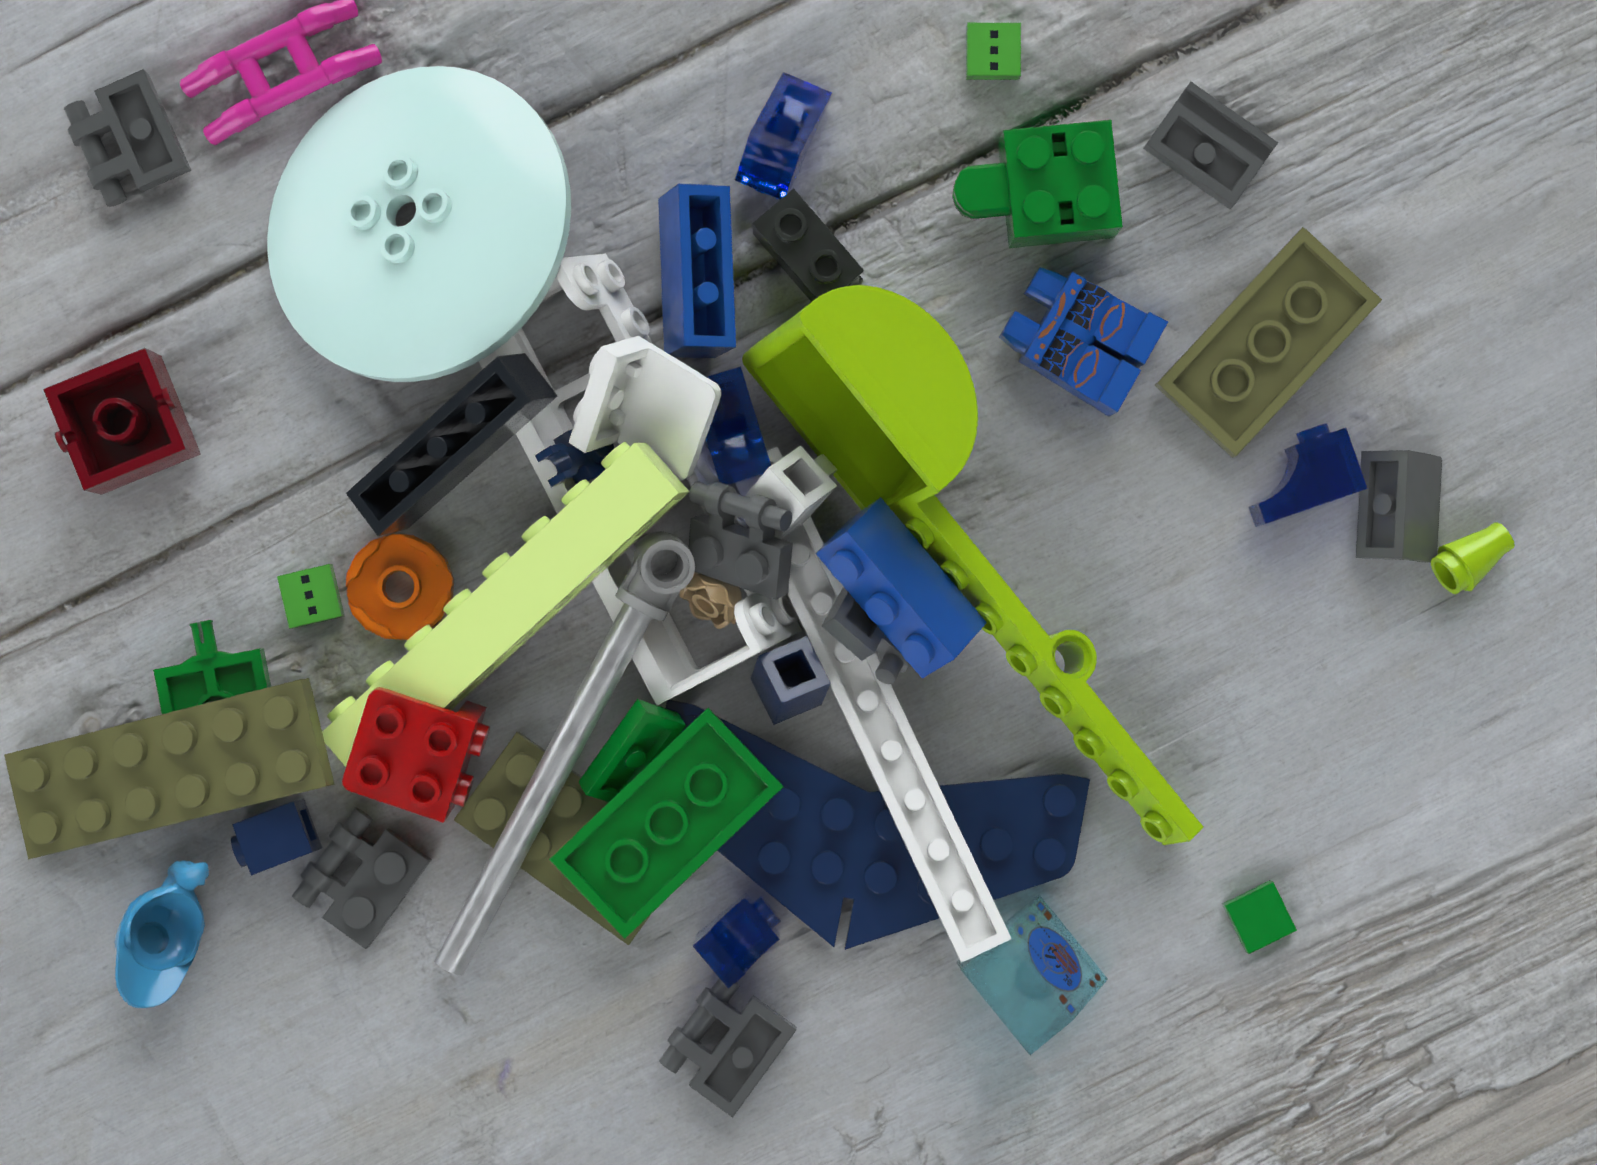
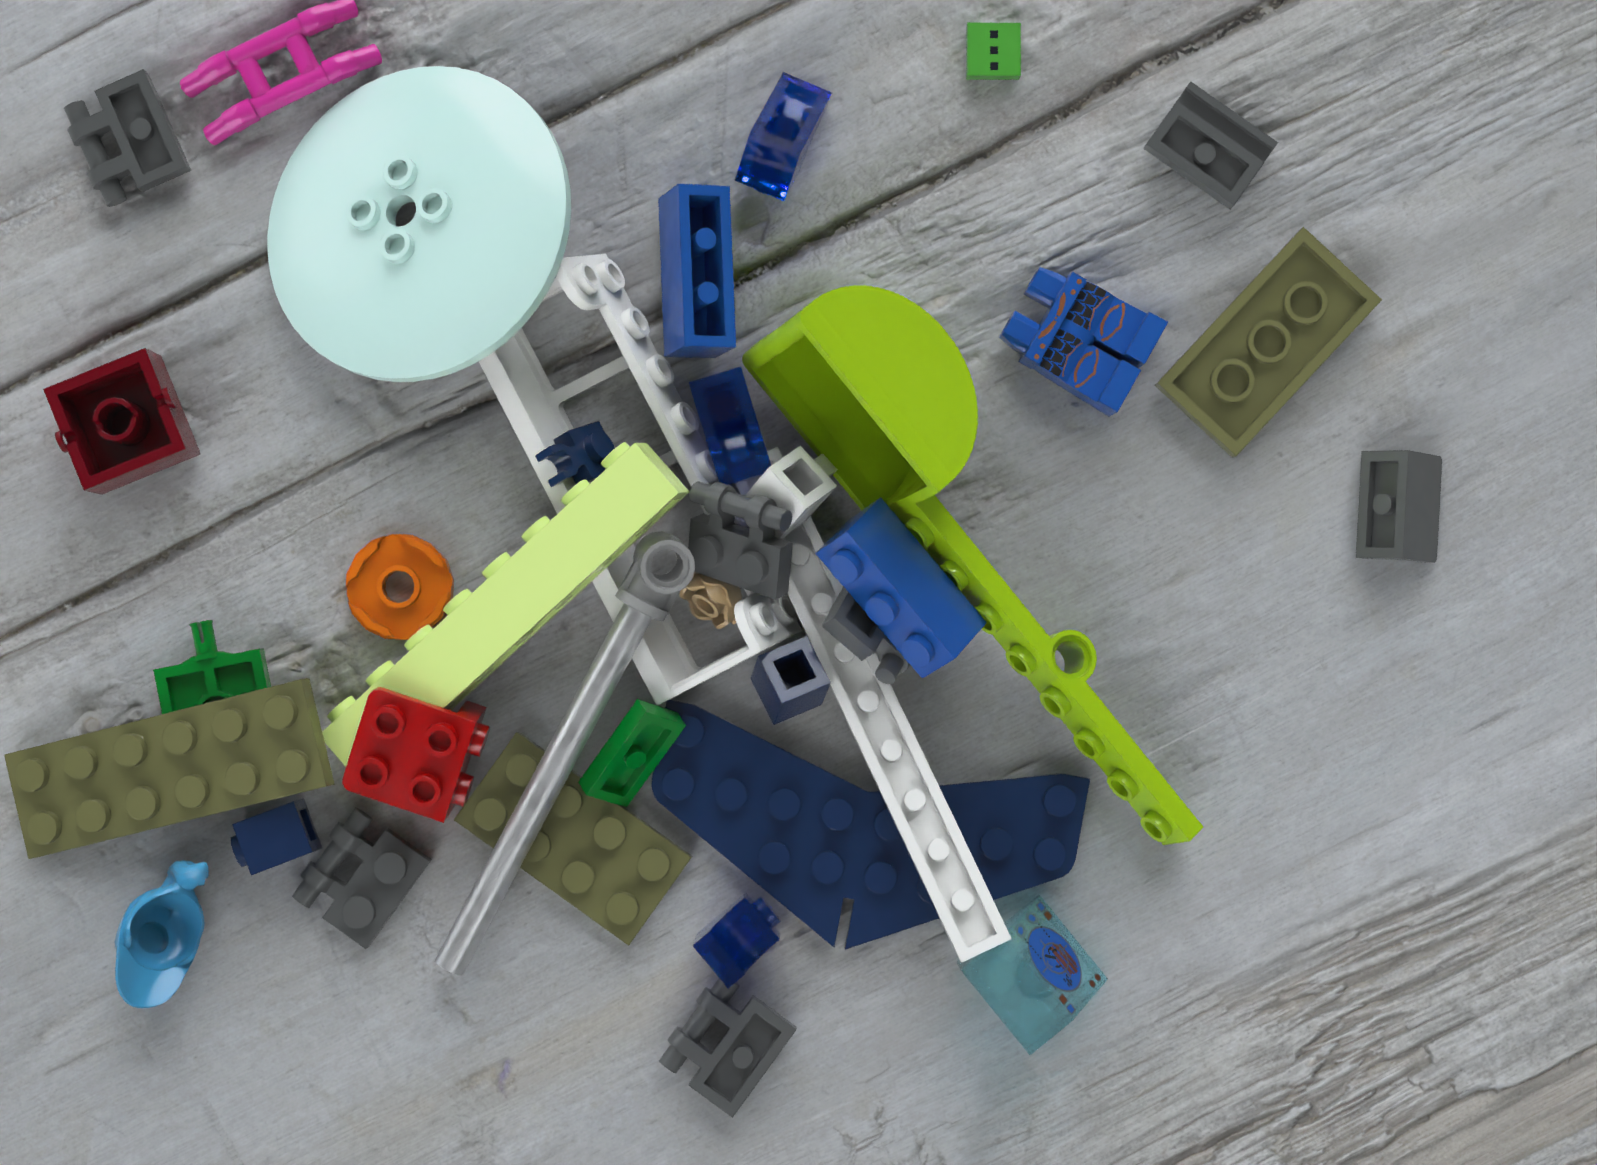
bright green tile [277,564,345,629] -> none
black brick [346,353,558,536] -> none
green plate [549,707,783,939] -> none
white bracket [568,336,721,481] -> none
pearl dark grey hinge [752,188,864,302] -> none
green brick [952,120,1123,248] -> none
green tile [1222,880,1297,954] -> none
clear blue arch [1248,423,1368,527] -> none
lime cone [1431,522,1515,594] -> none

